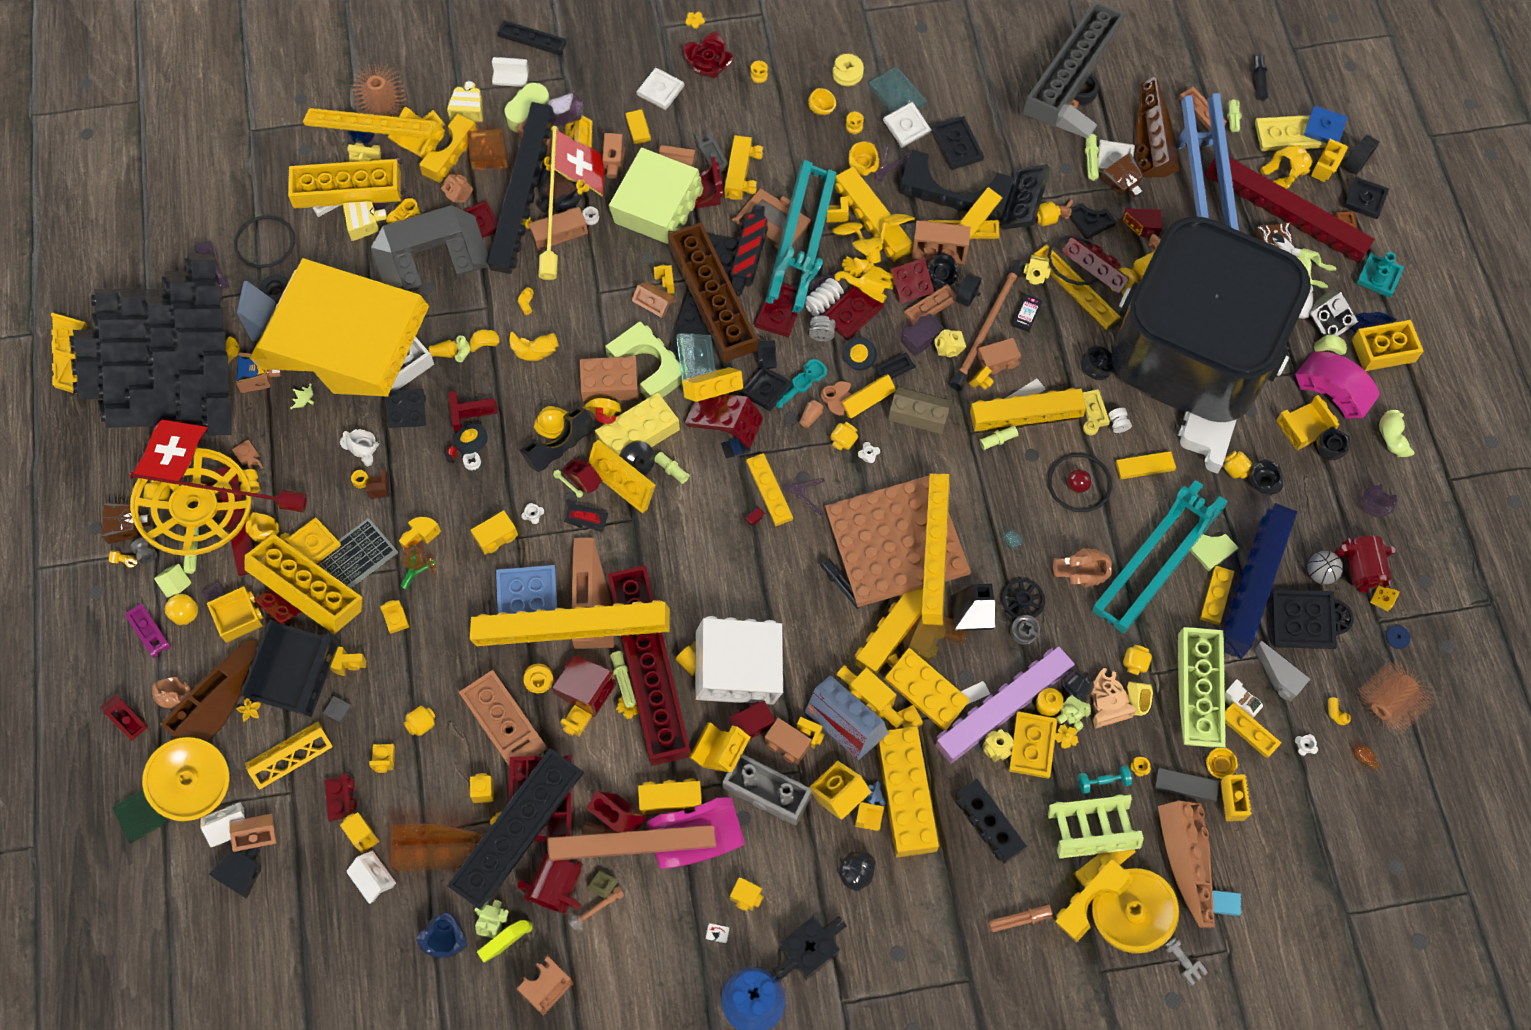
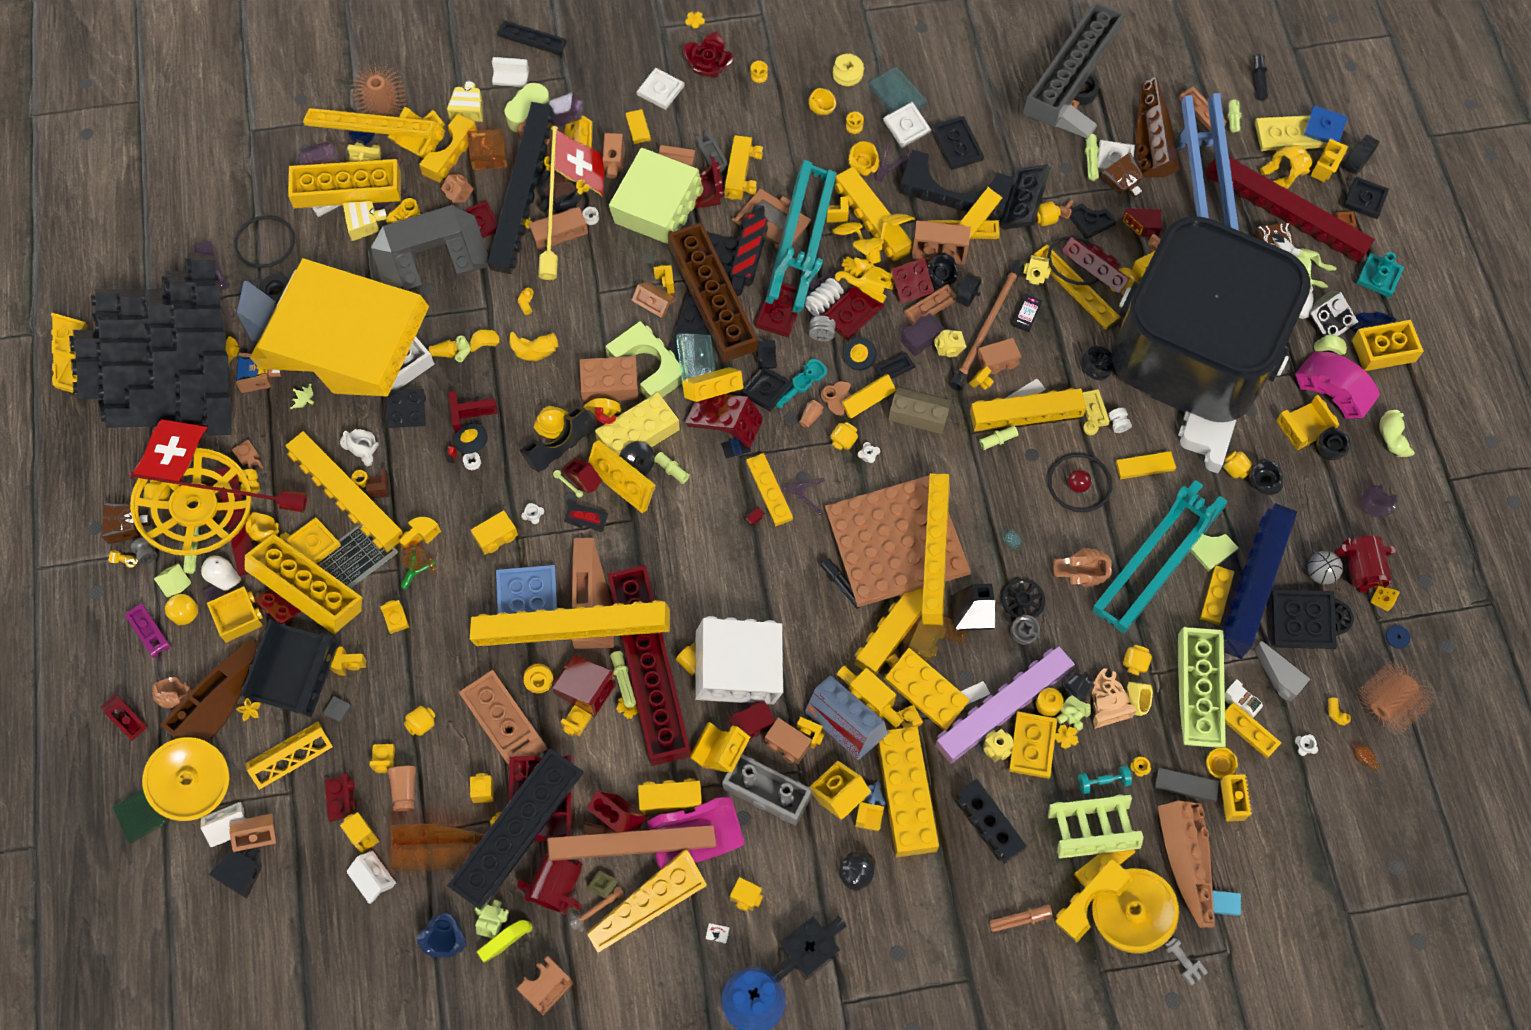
none -> white cap [201,555,241,591]
none -> yellow brick [285,431,403,552]
none -> clear purple slope [298,140,340,165]
none -> nougat plant [387,766,416,812]
none -> yellow wing [587,849,707,952]

